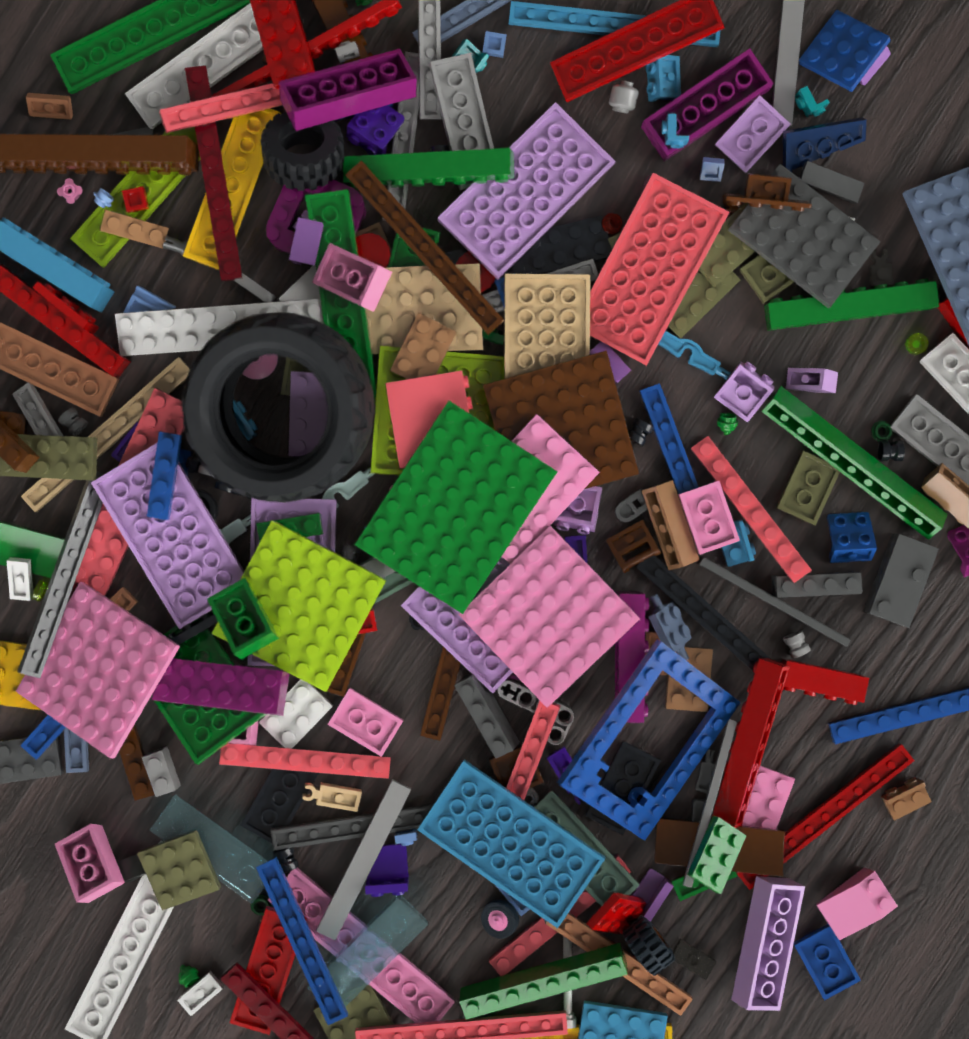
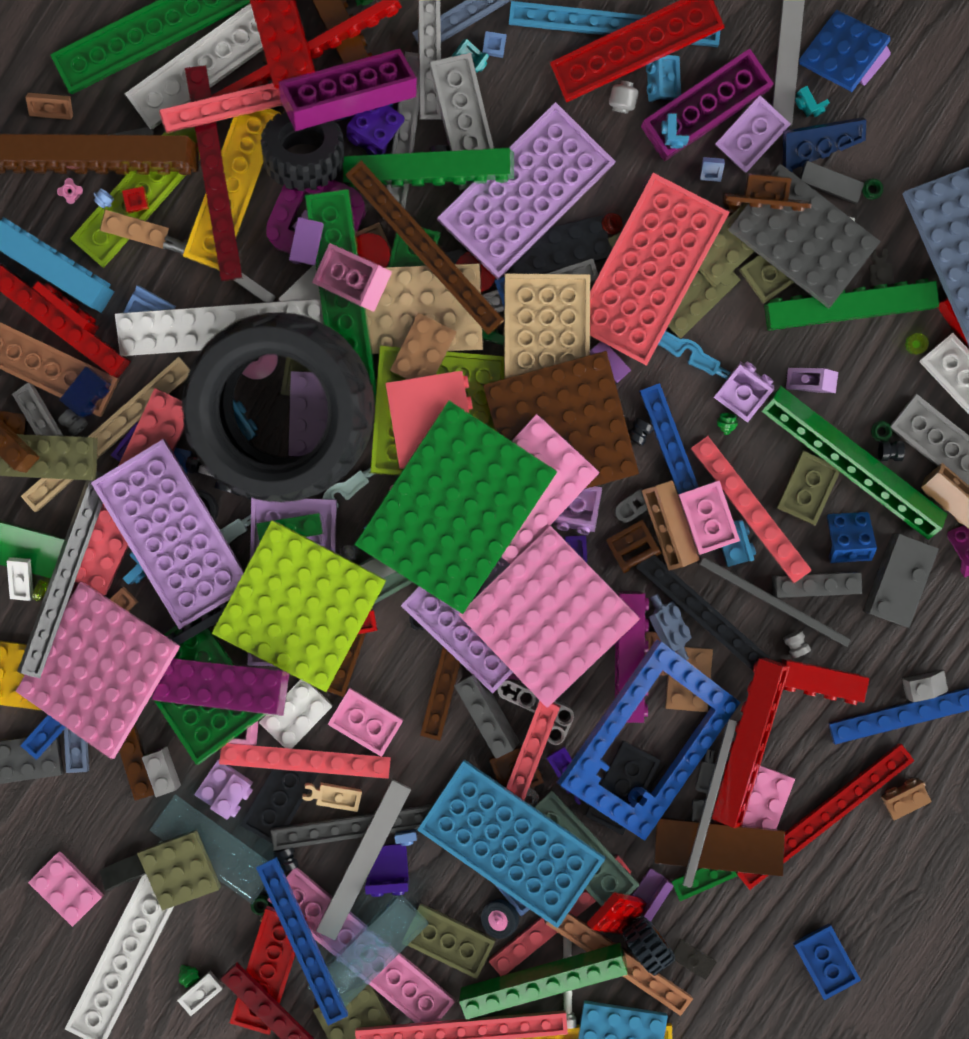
bright pink brick [55,824,125,903] -> none
blue plate [146,432,182,520] -> none
green slope [207,578,279,660] -> none
light grey plate [335,41,360,63] -> none
plate [687,816,746,894] -> none
lavender brick [731,876,805,1010] -> none
bright pink slope [816,868,898,940] -> none
none -> bright pink plate [28,851,104,927]
none -> clear blue brick [60,367,111,417]
none -> dark azure bracket [122,552,146,585]
none -> lavender plate [194,759,253,820]
none -> olive plate [401,903,495,979]
none -> dark green plate [862,178,883,200]
none -> light grey slope [902,670,948,702]

